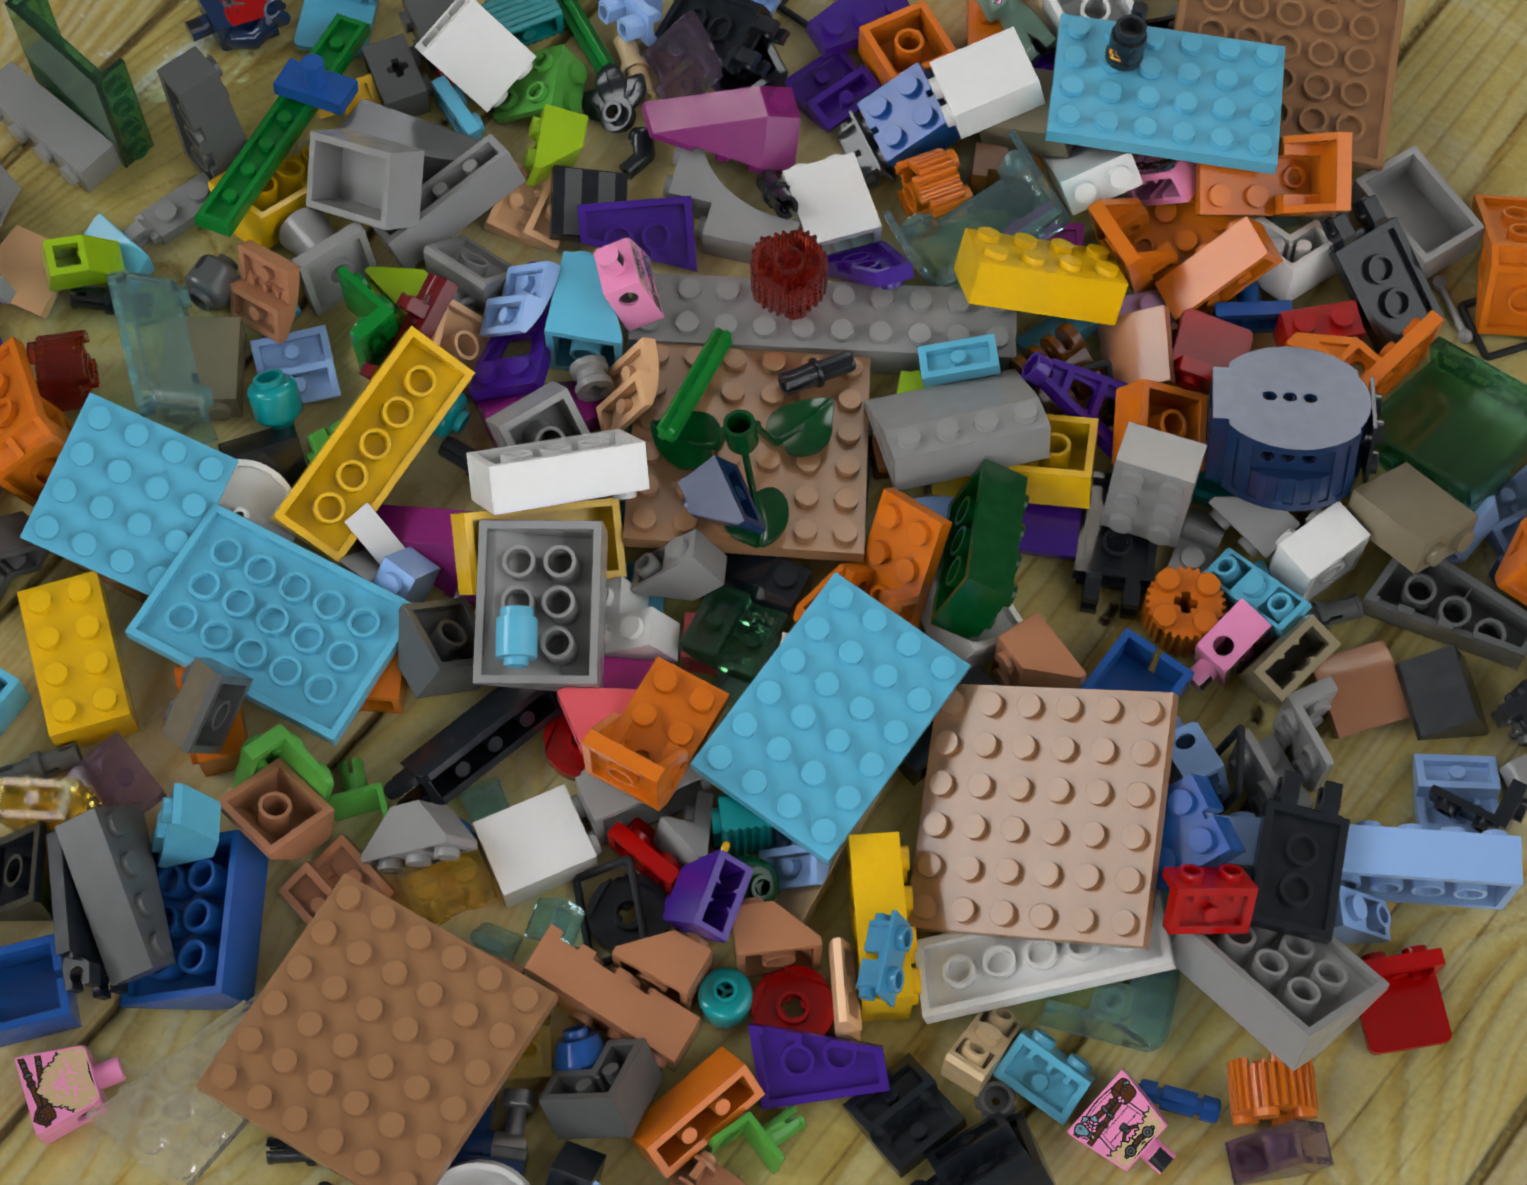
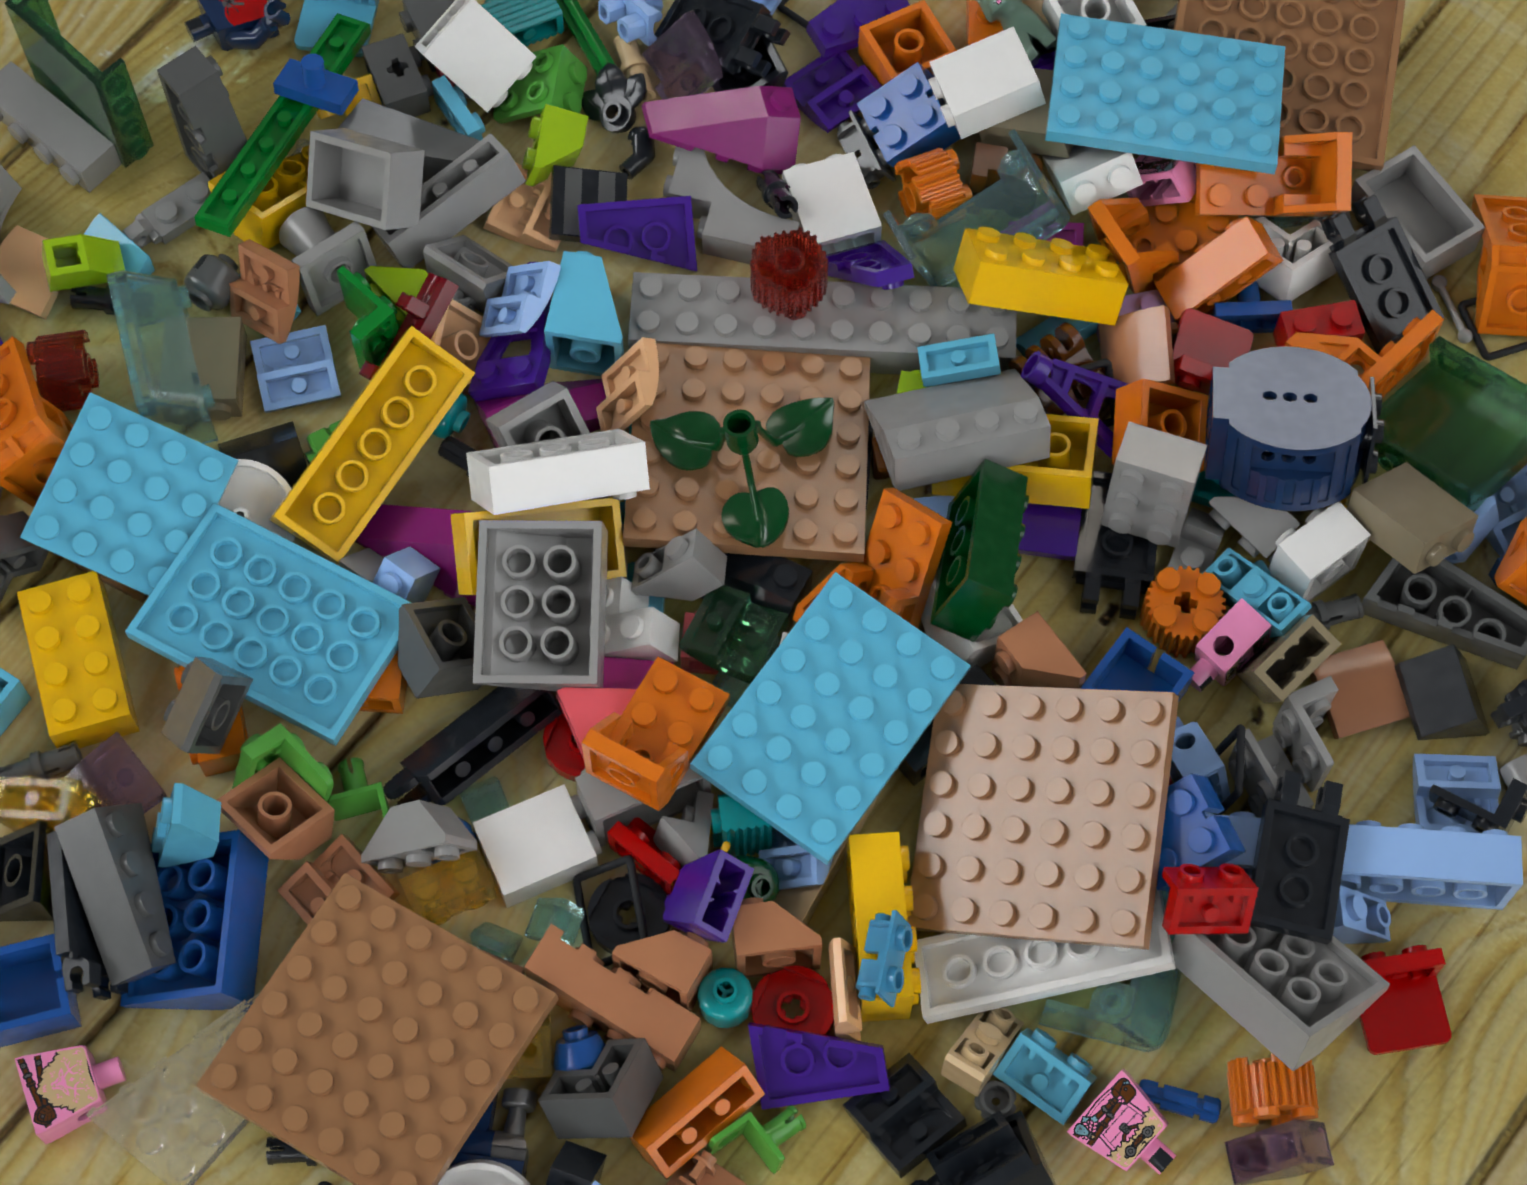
teal head [247,369,303,430] -> none
white sticker [344,502,405,565] -> none
medium azure brick [495,605,538,669] -> none
light grey wheel [569,354,614,402] -> none
bright pink torso [594,238,664,331] -> none
green axle [656,328,732,443] -> none
slope [678,455,767,534] -> none
black axle [777,351,856,397] -> none
black piece [1105,1,1148,72] -> none

